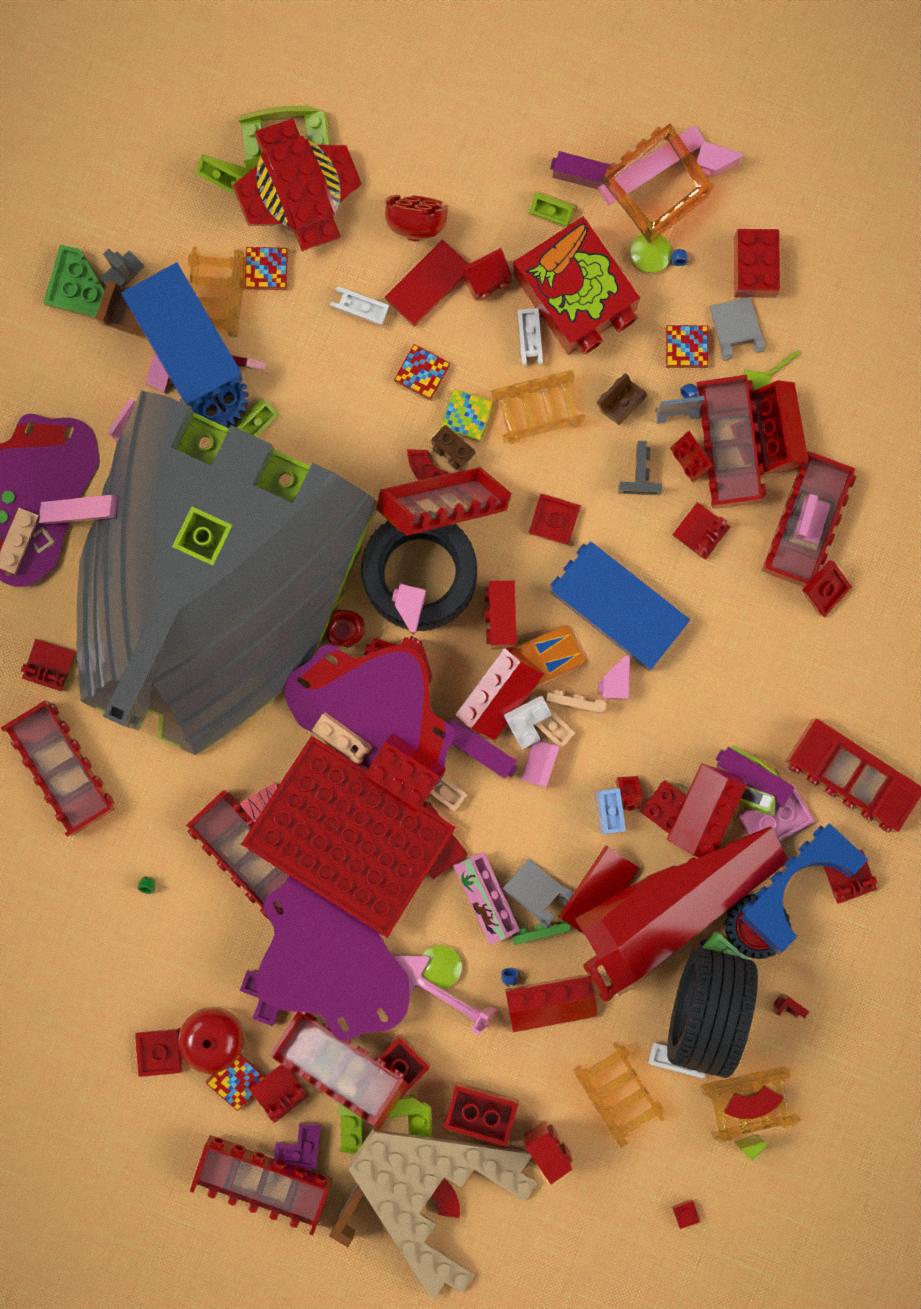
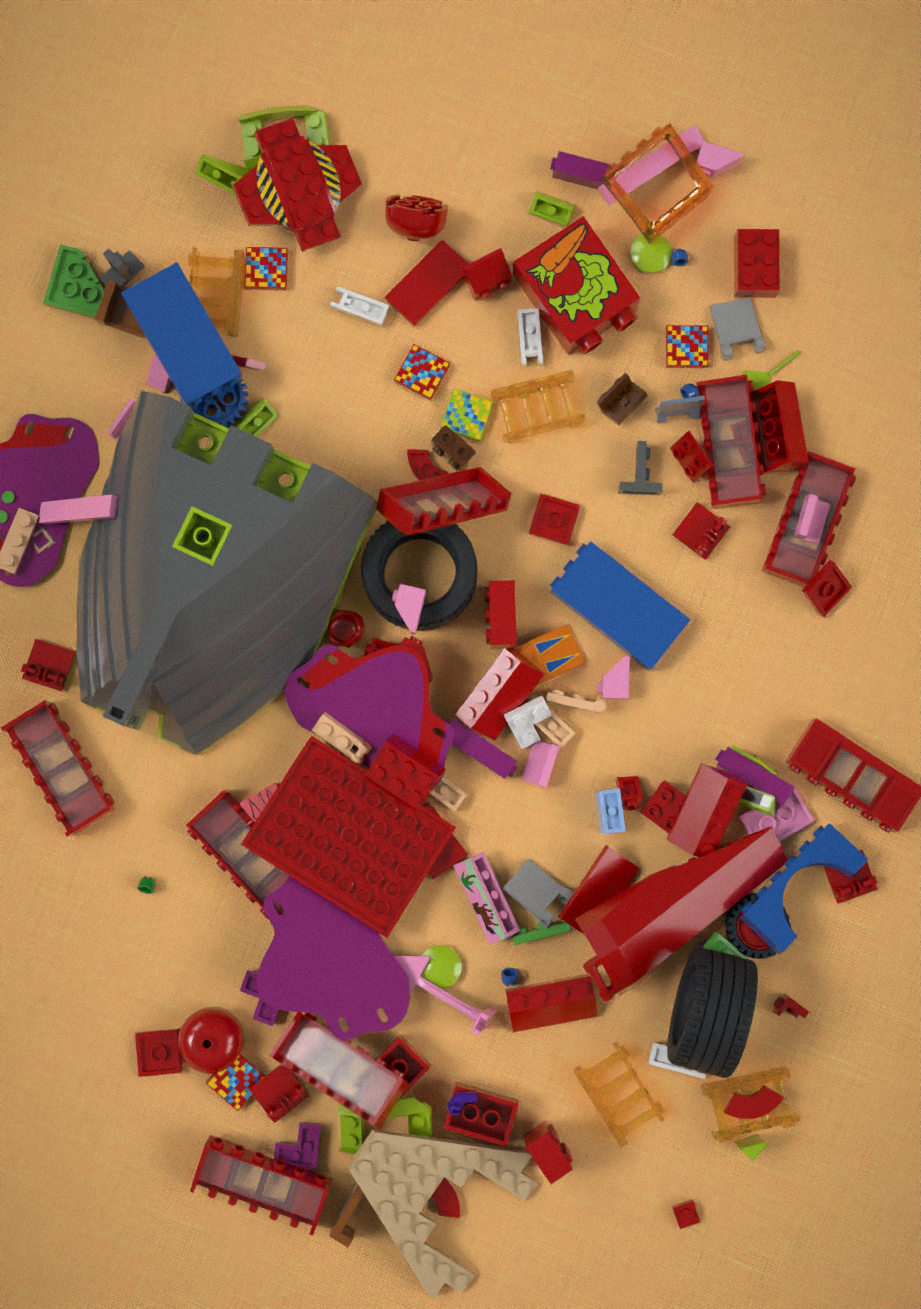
none -> dark purple arm [448,1092,477,1116]

